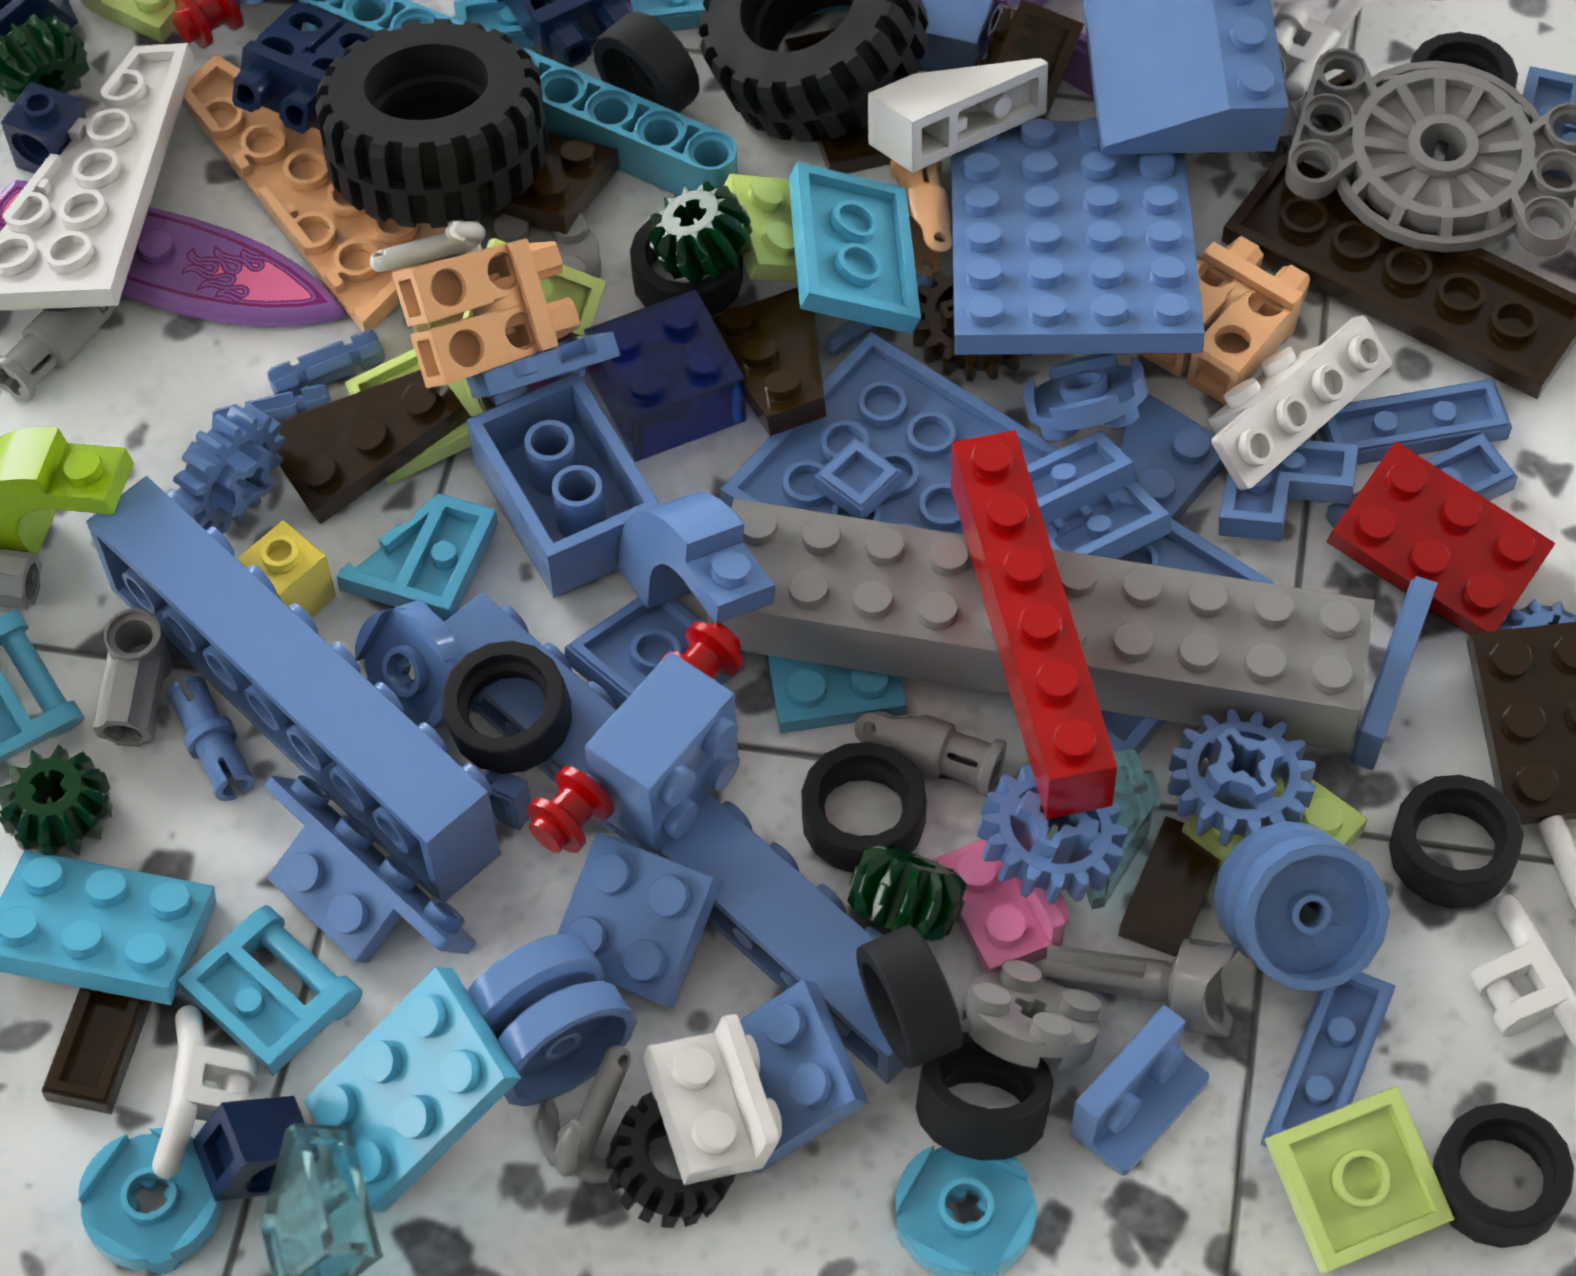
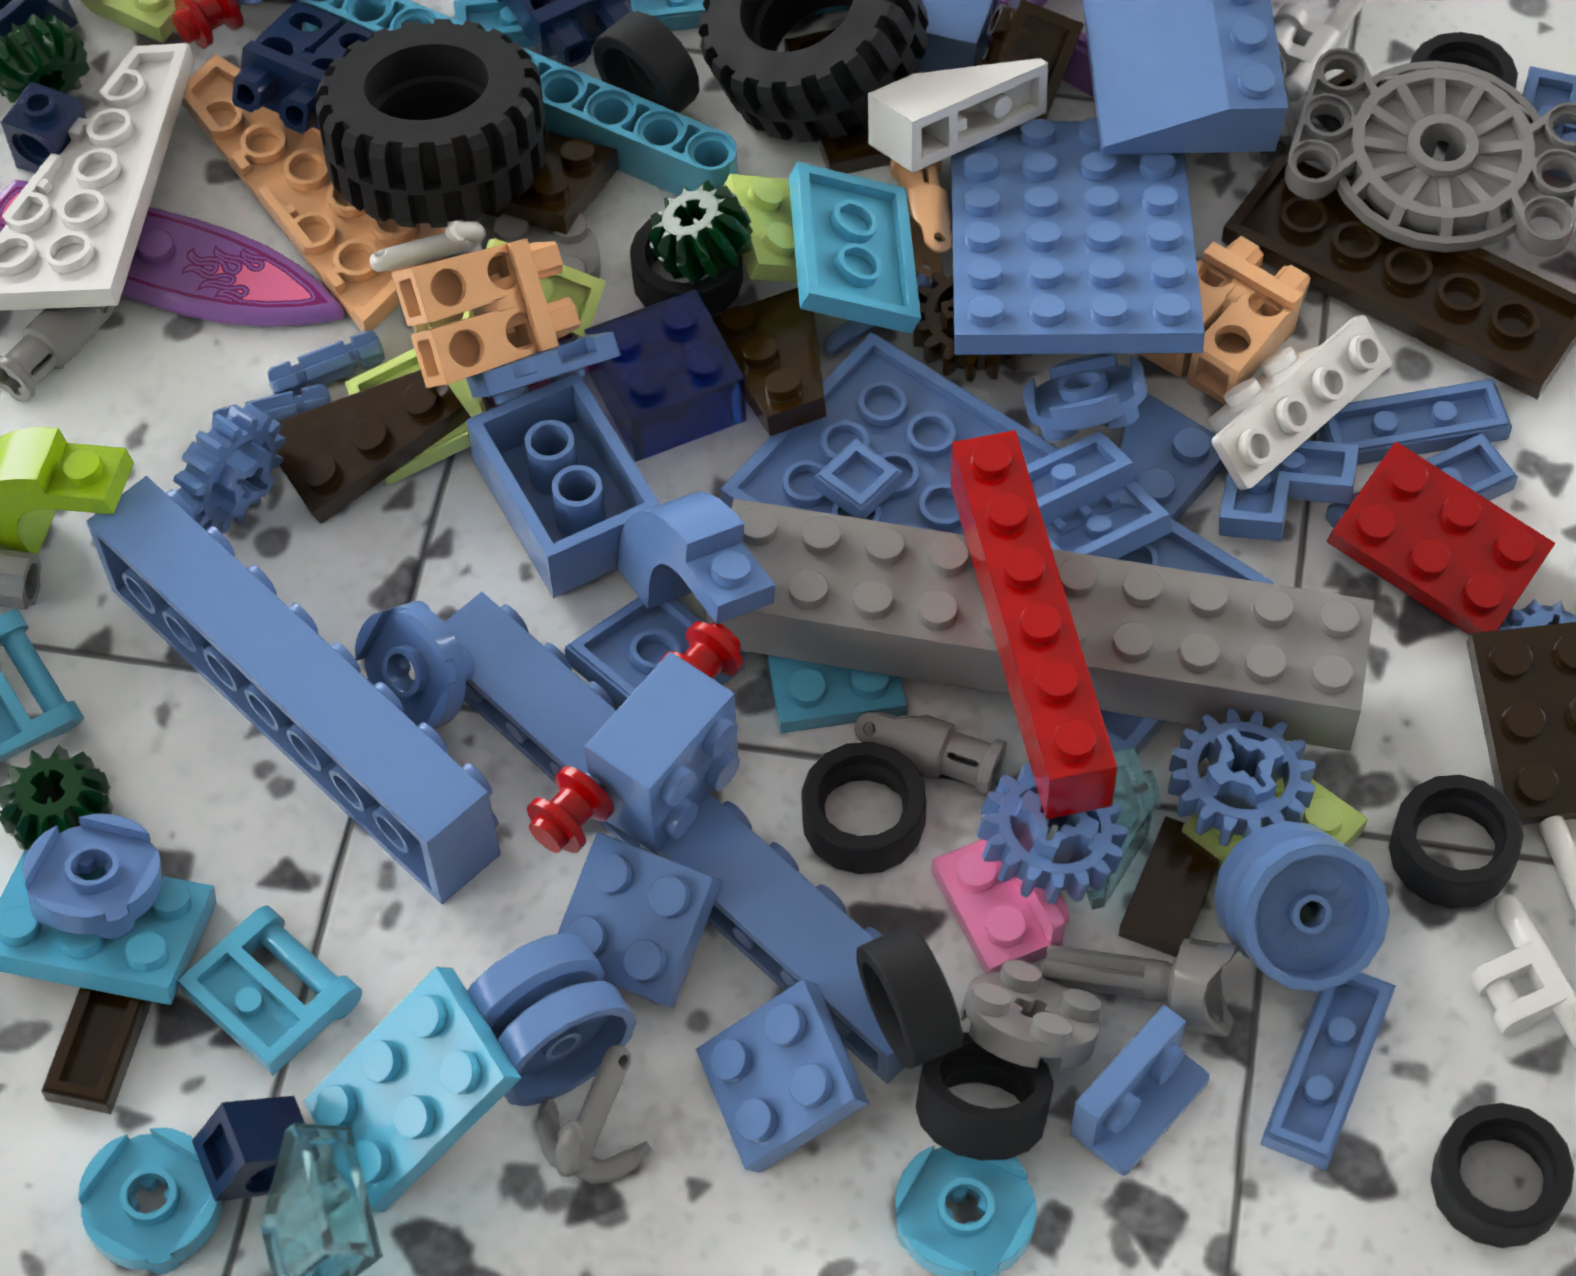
light grey piece [93,608,174,747] -> none
white piece [152,1005,259,1179] -> none
medium blue pin [167,675,255,801] -> none
light yellow brick [237,520,336,618] -> none
medium blue bracket [263,775,476,963] -> none
medium azure wing [336,493,498,621] -> none
black tyre [441,640,572,774] -> none
medium blue tile [482,770,531,830] -> none
black tyre [606,1092,736,1228] -> none
white bracket [643,1014,782,1185] -> none
dark green gear [847,845,967,941] -> none
yellowish green plate [1264,1086,1455,1273] -> none
medium blue tile [1350,576,1437,770] -> none
none -> medium blue plate [23,814,163,939]

